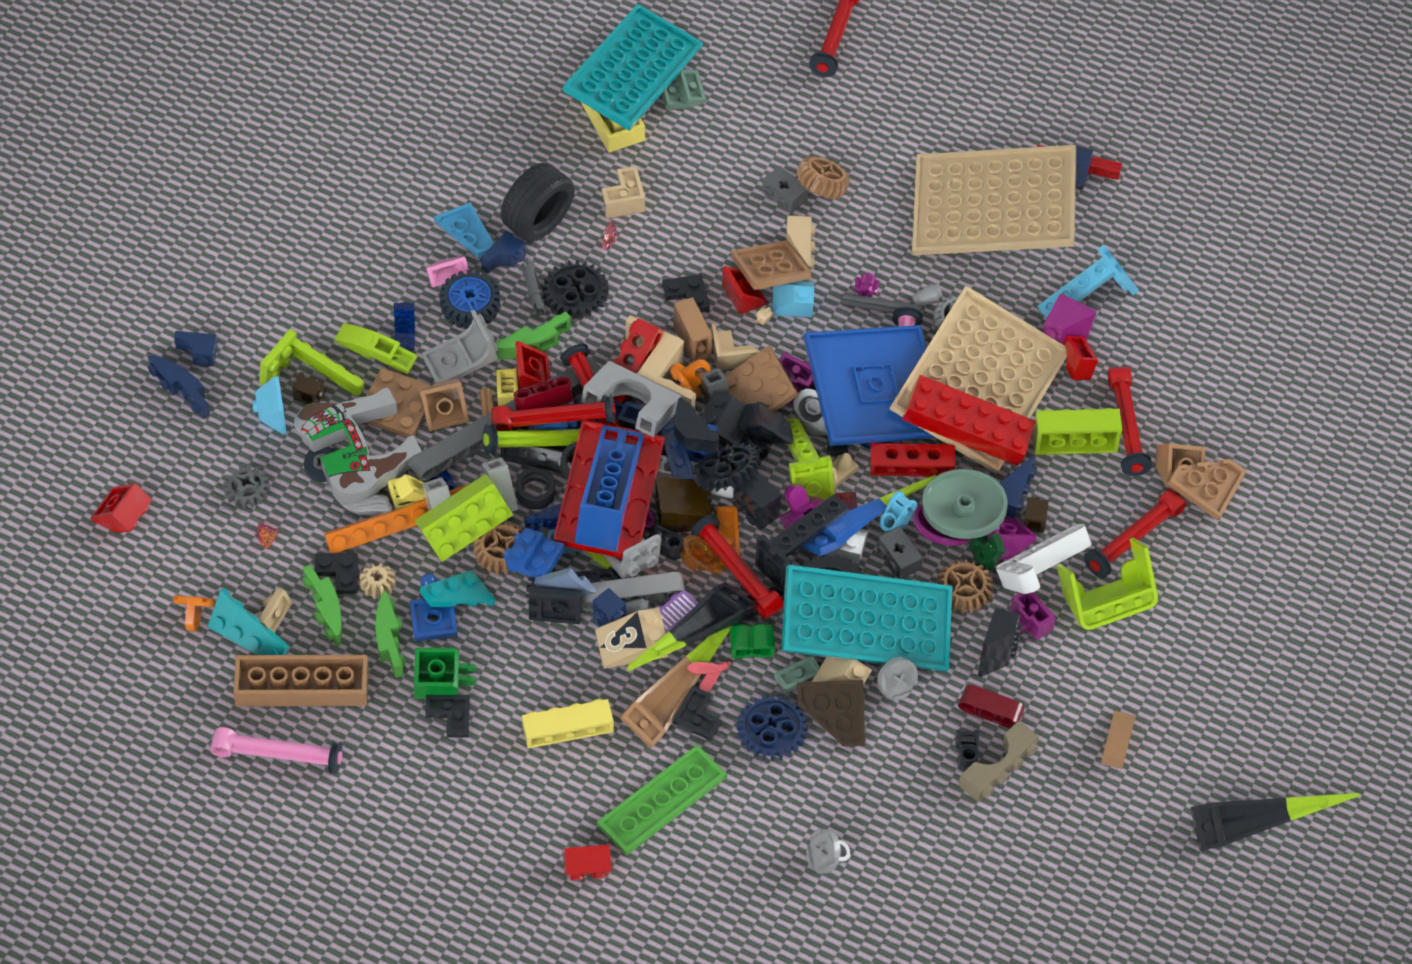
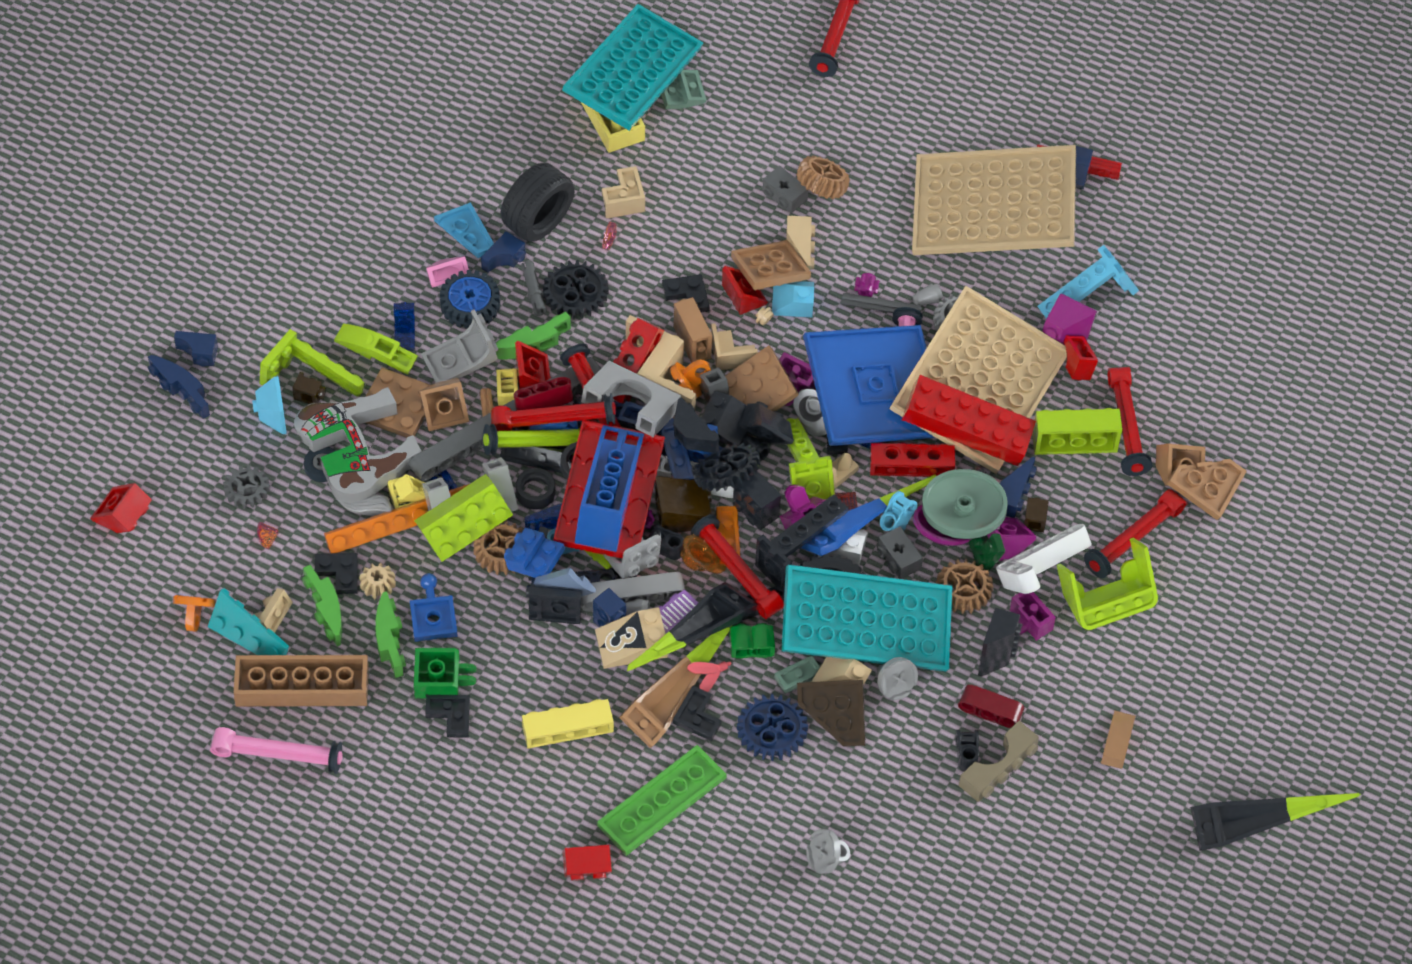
teal wing [419,570,496,607] -> none

